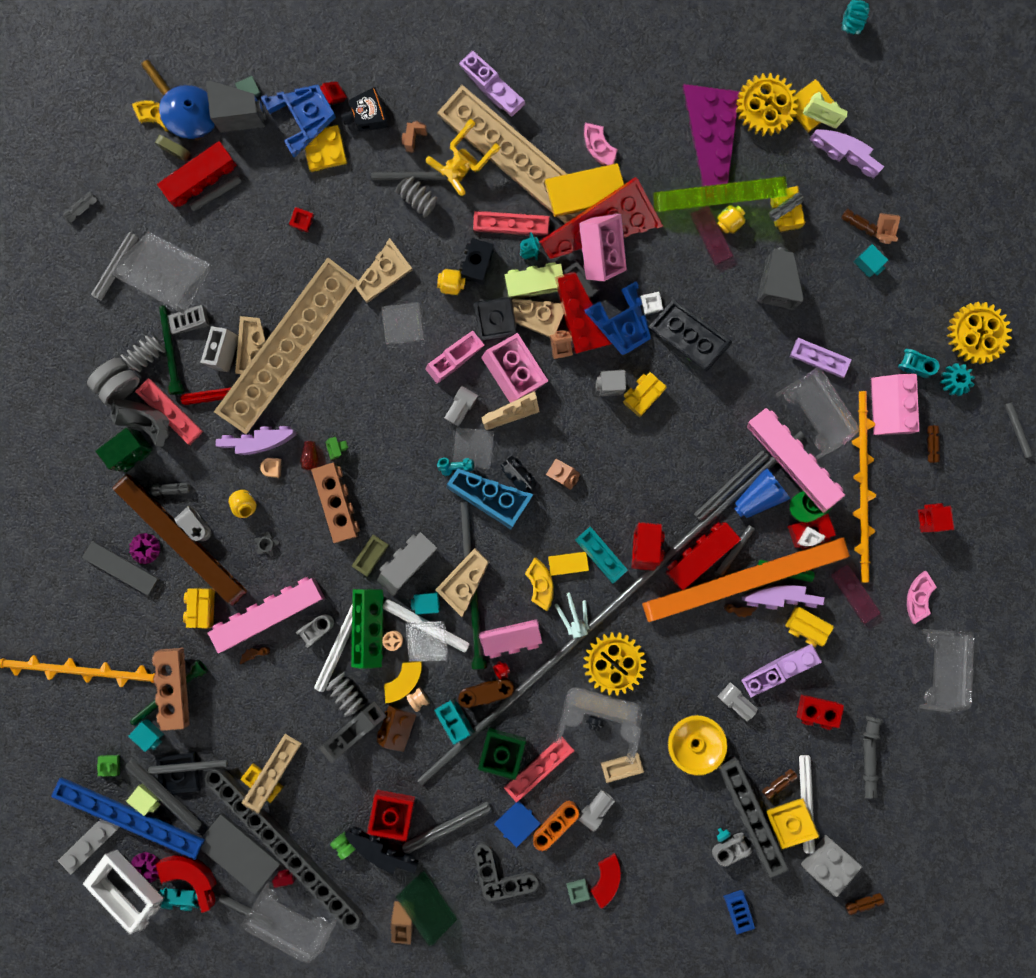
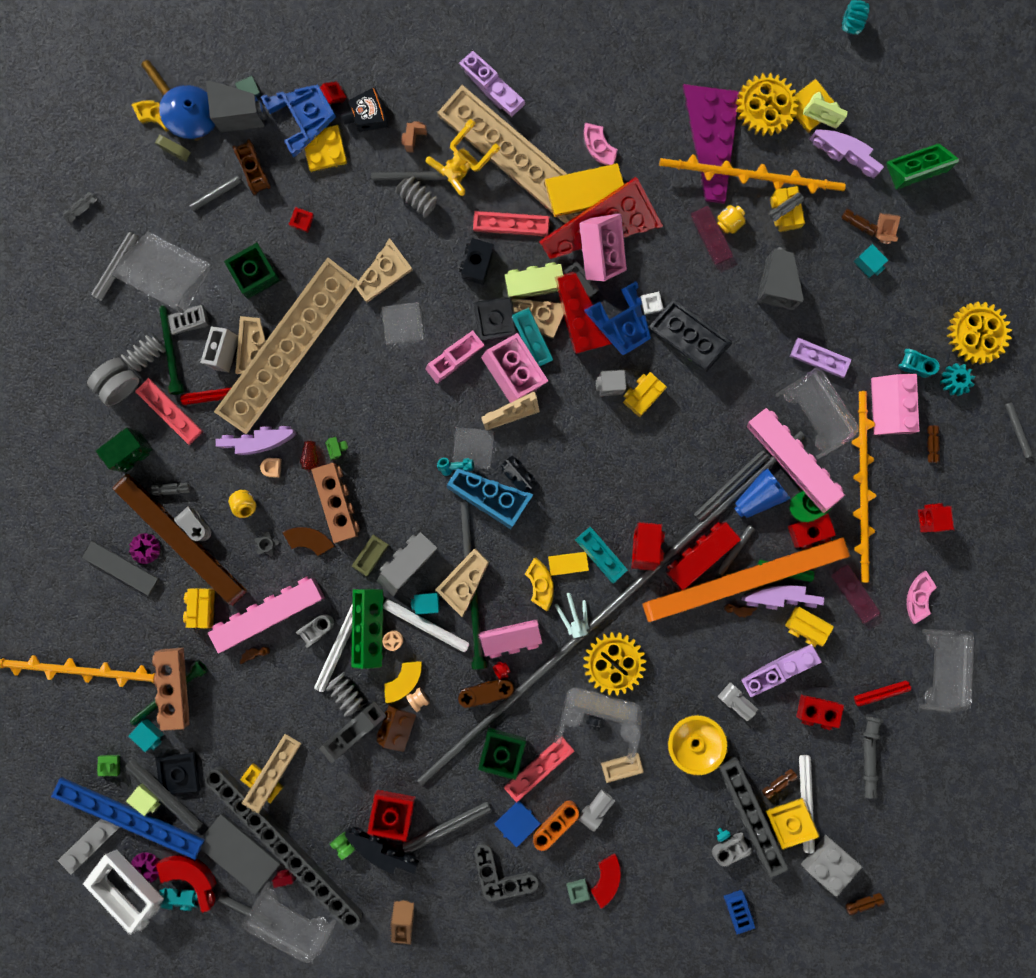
dark grey arch [110,399,170,447] -> none
dark grey bar [148,760,228,775] -> none
red brick [157,141,237,208] -> none
clear green tile [395,871,457,946] -> none
clear plate [405,621,448,661] -> none
teal brick [434,698,474,745] -> none
yellow head [437,269,466,295] -> none
light grey piece [444,386,479,427] -> none
teal hinge [520,232,540,260] -> none
nougat bracket [546,459,580,490] -> none
nougat bracket [550,330,573,359] -> none
clear neon green beam [653,176,787,212] -> none
white tile [798,527,825,546] -> none
none -> dark green brick [224,243,281,299]
none -> reddish brown piece [232,139,271,195]
none -> reddish brown tile [282,527,335,556]
none -> teal plate [512,308,553,366]
none -> light orange plant [659,154,846,193]
none -> red axle [854,681,911,707]
none -> green slope [886,143,959,189]

